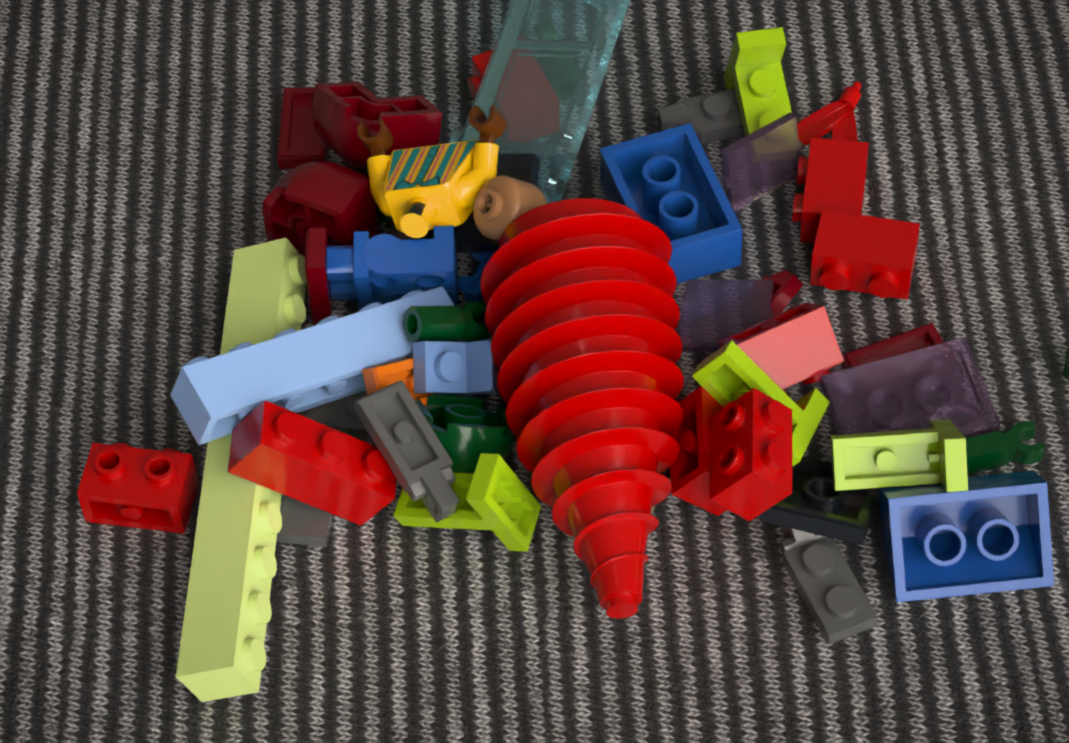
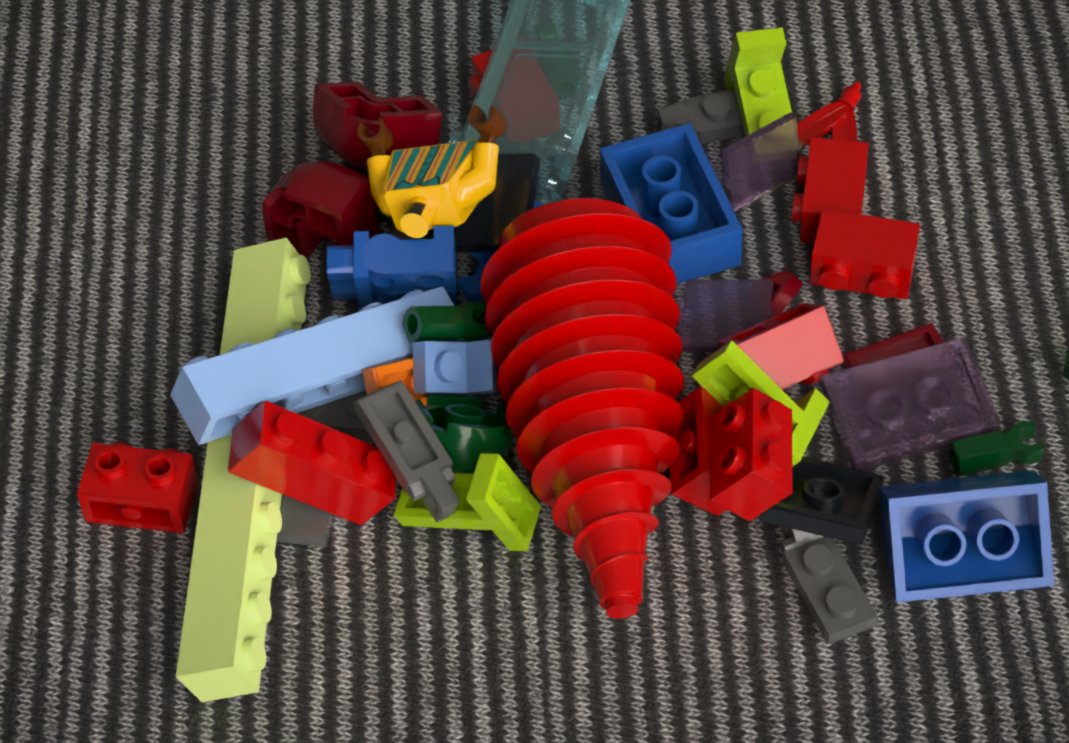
dark red tile [277,88,328,169] -> none
dark red tile [305,228,333,325] -> none
medium nougat head [473,175,547,241] -> none
lime bracket [830,419,968,492] -> none

